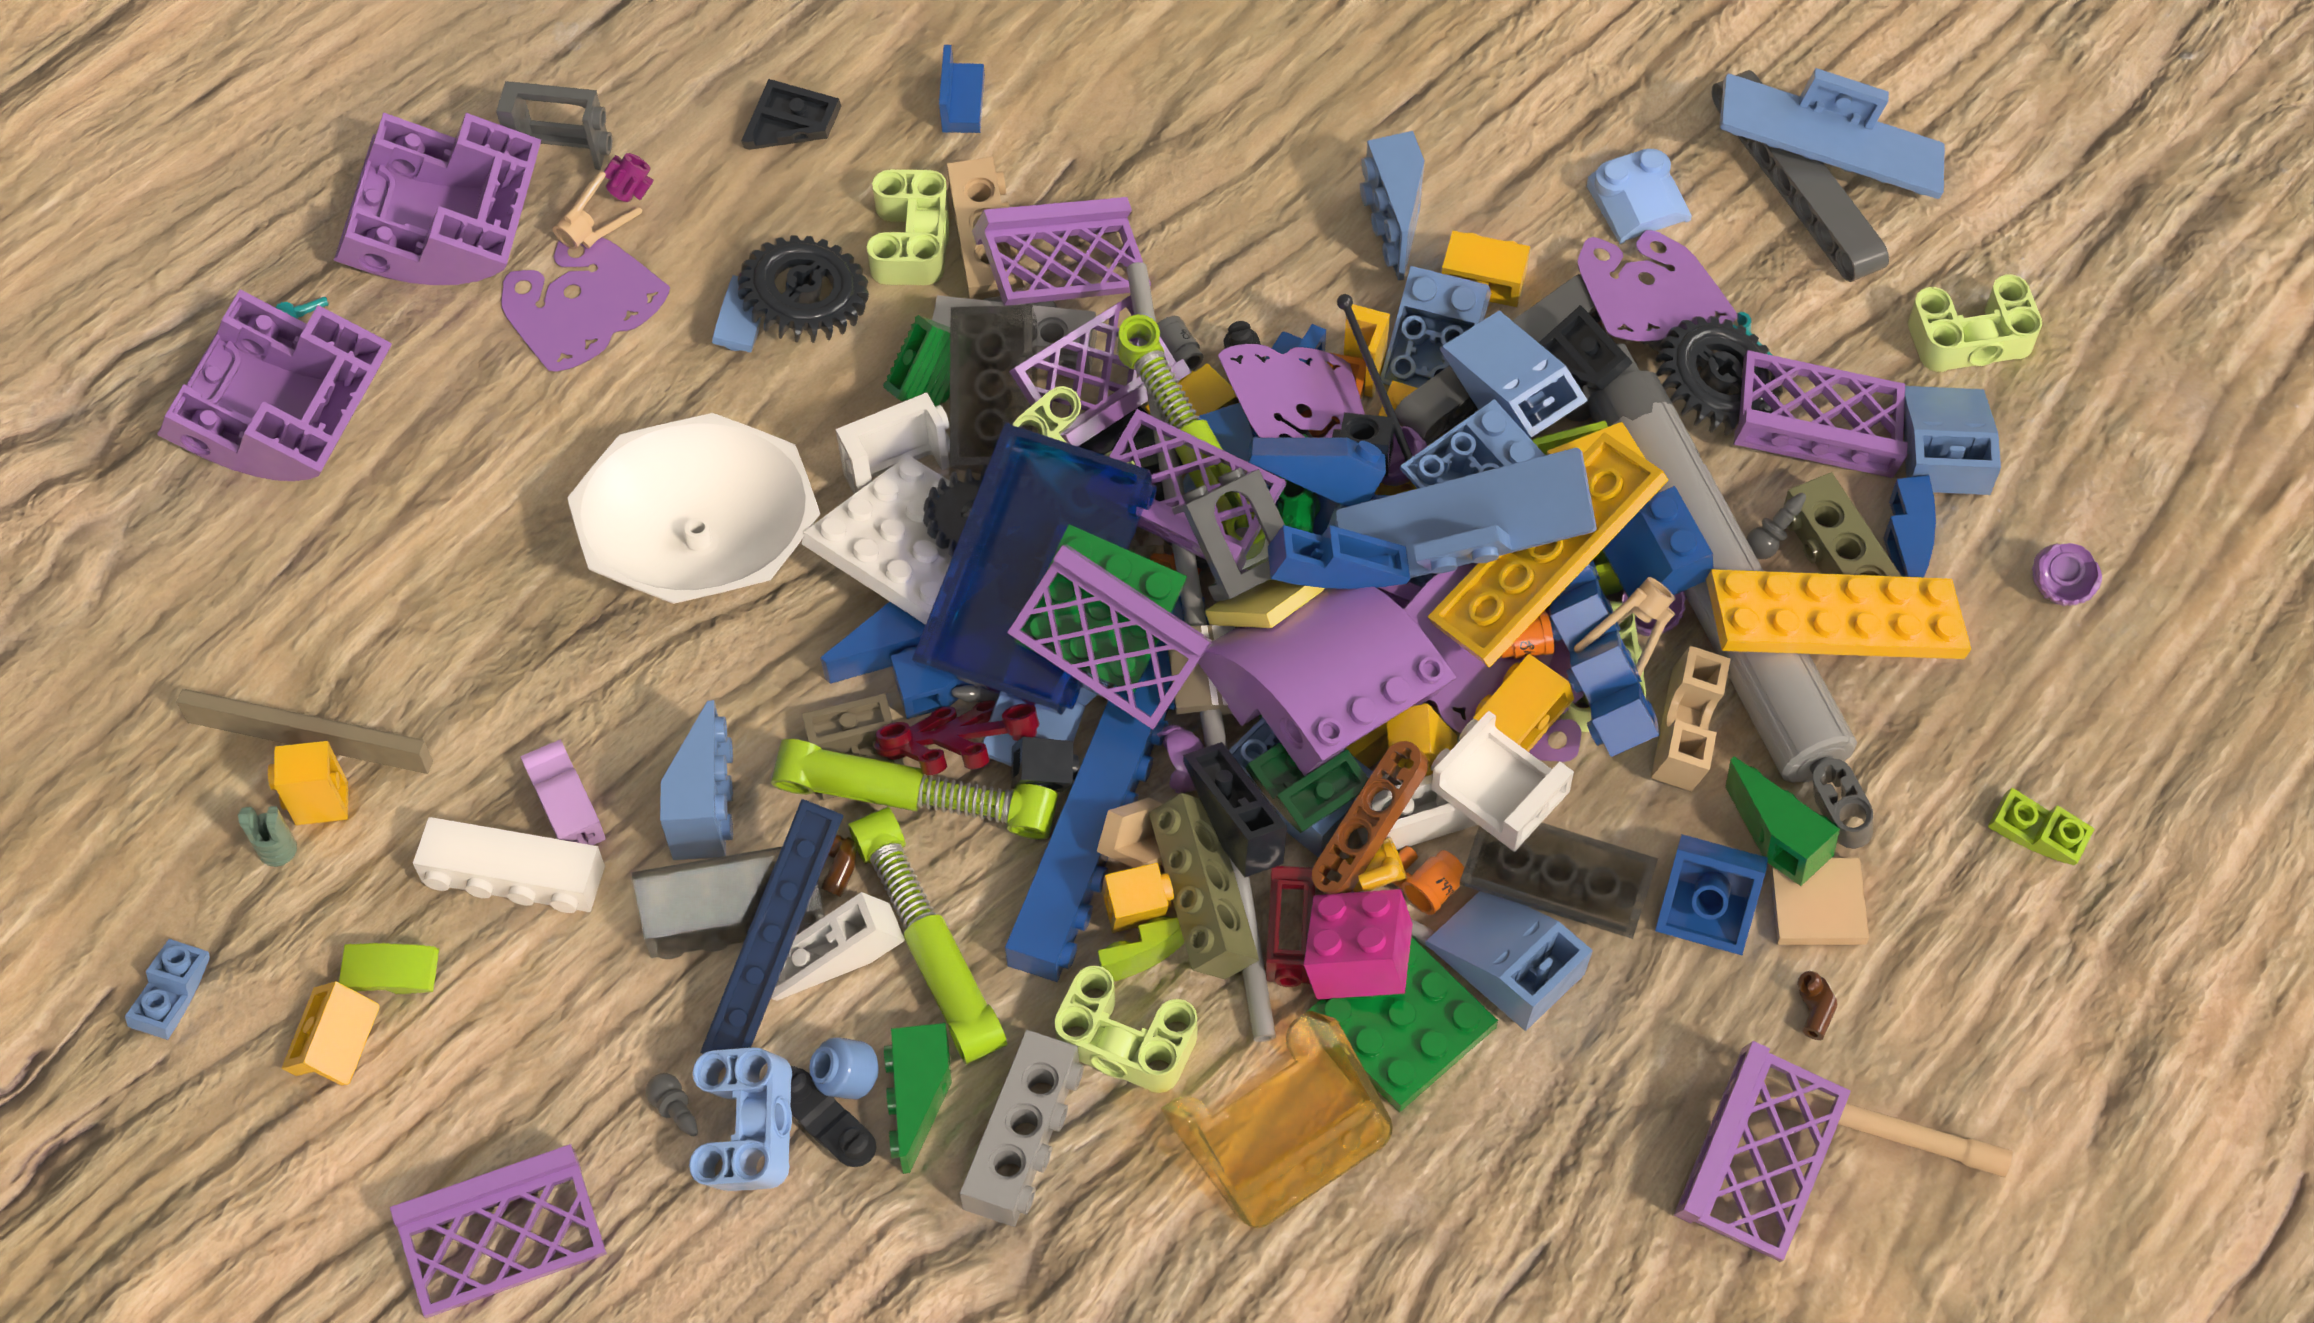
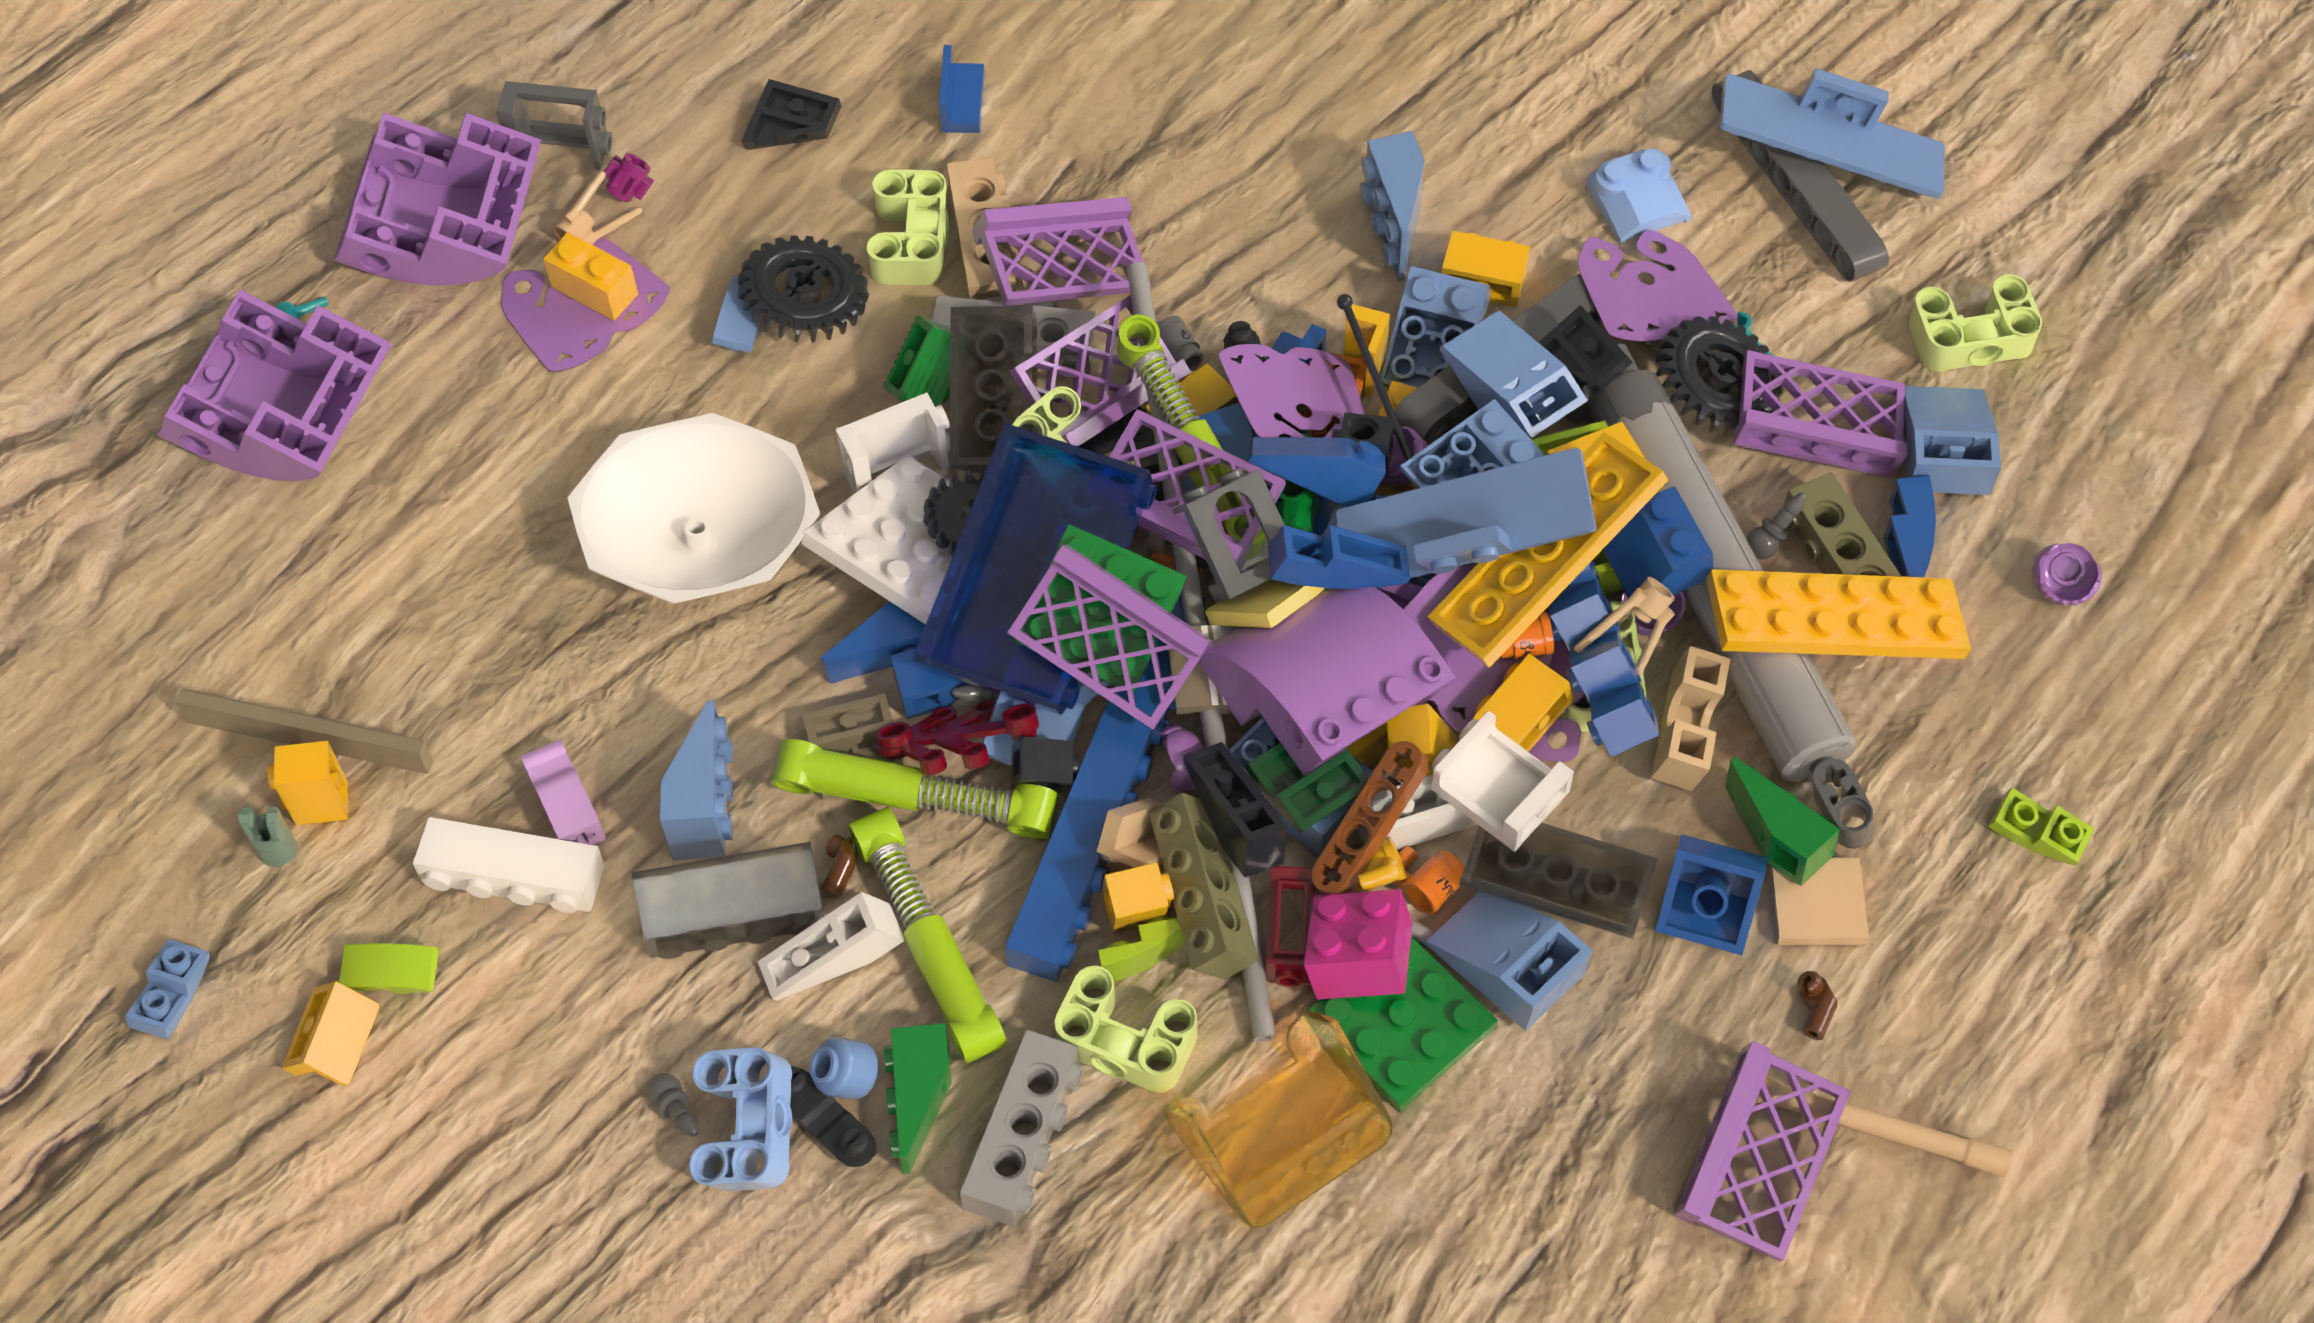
medium lavender fence [390,1144,607,1318] -> none
dark blue tile [700,799,844,1054] -> none
none -> yellow brick [543,232,638,321]

